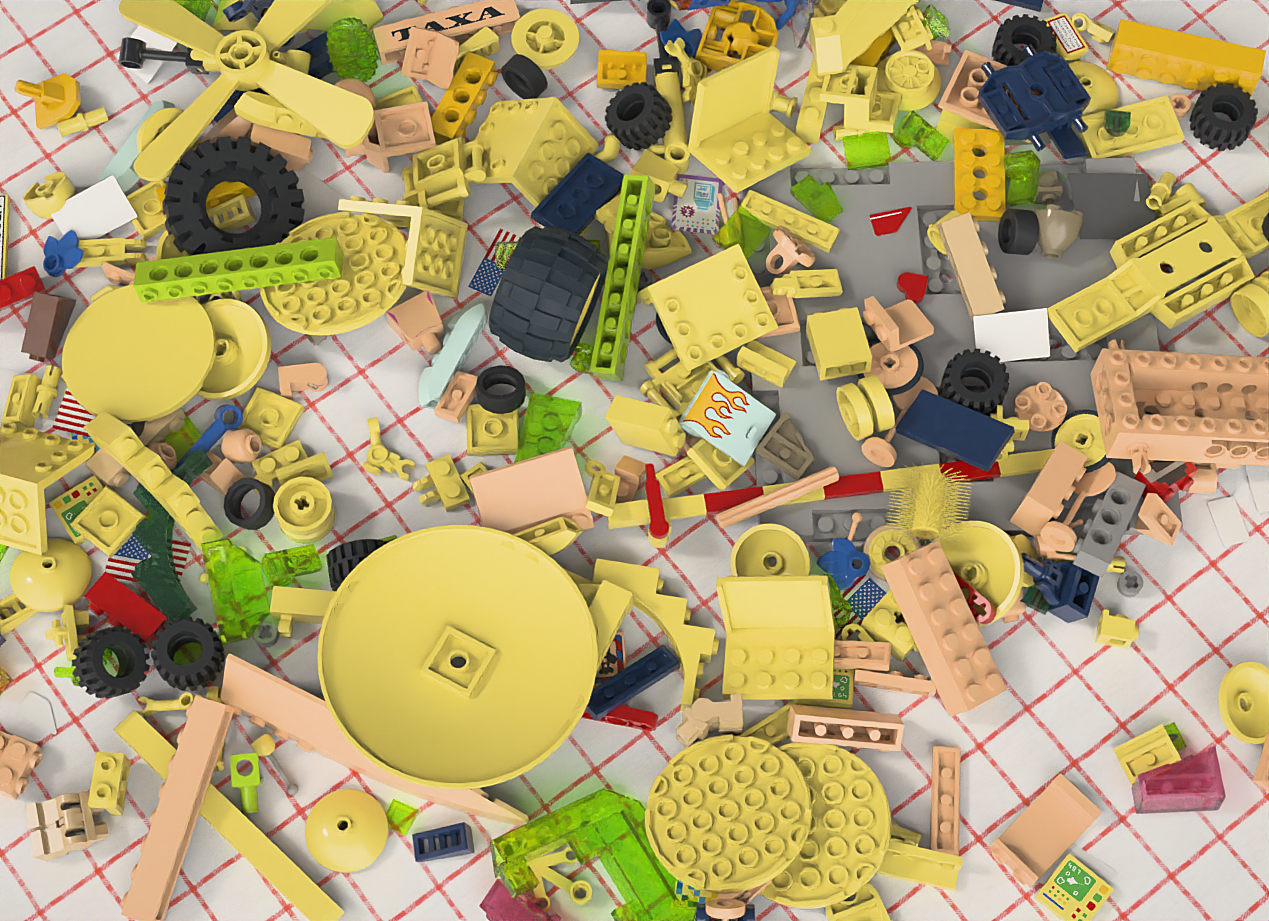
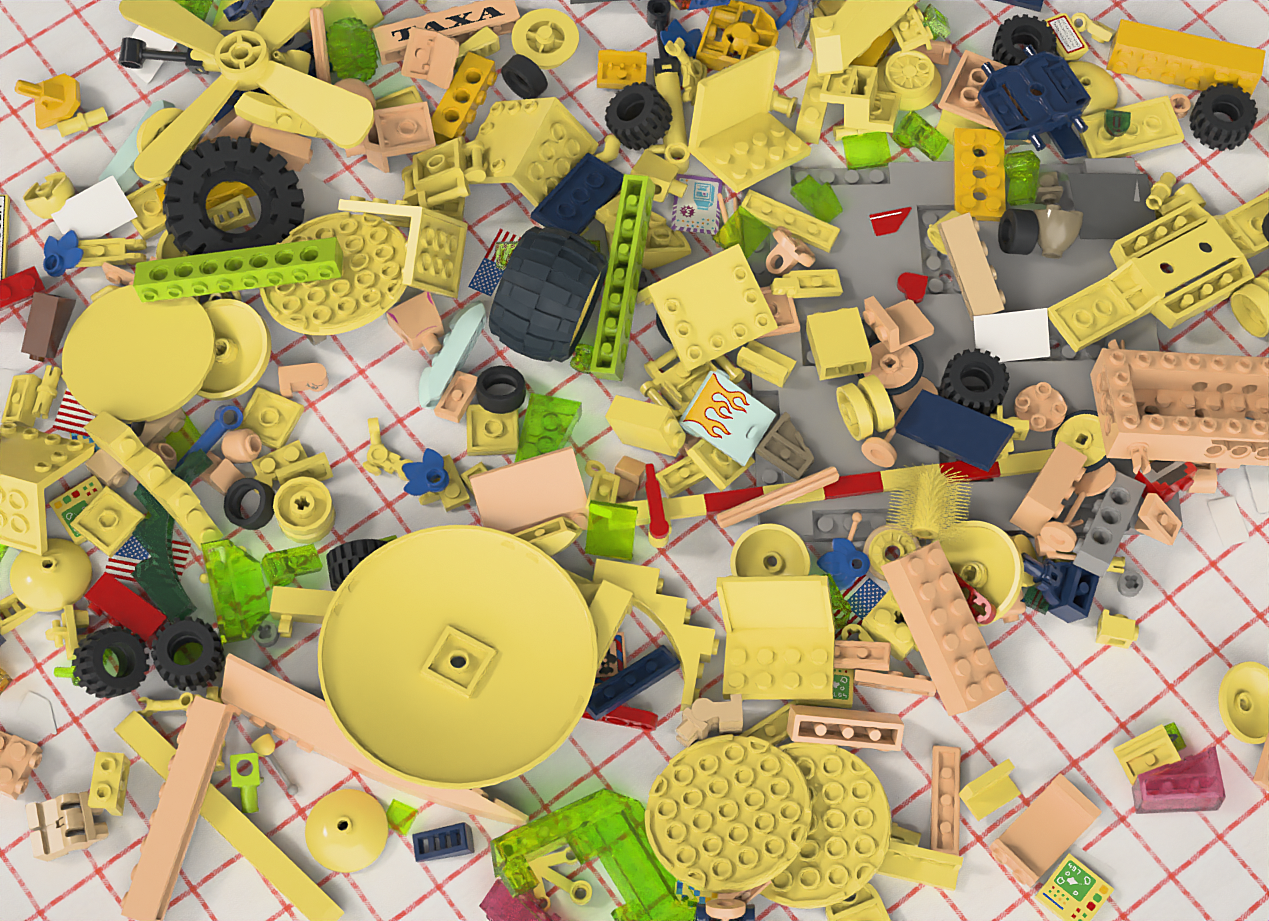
none -> light nougat axle [309,8,331,84]
none -> blue plate [402,448,449,496]
none -> clear neon green piece [585,500,638,561]
none -> light yellow panel [958,758,1021,821]

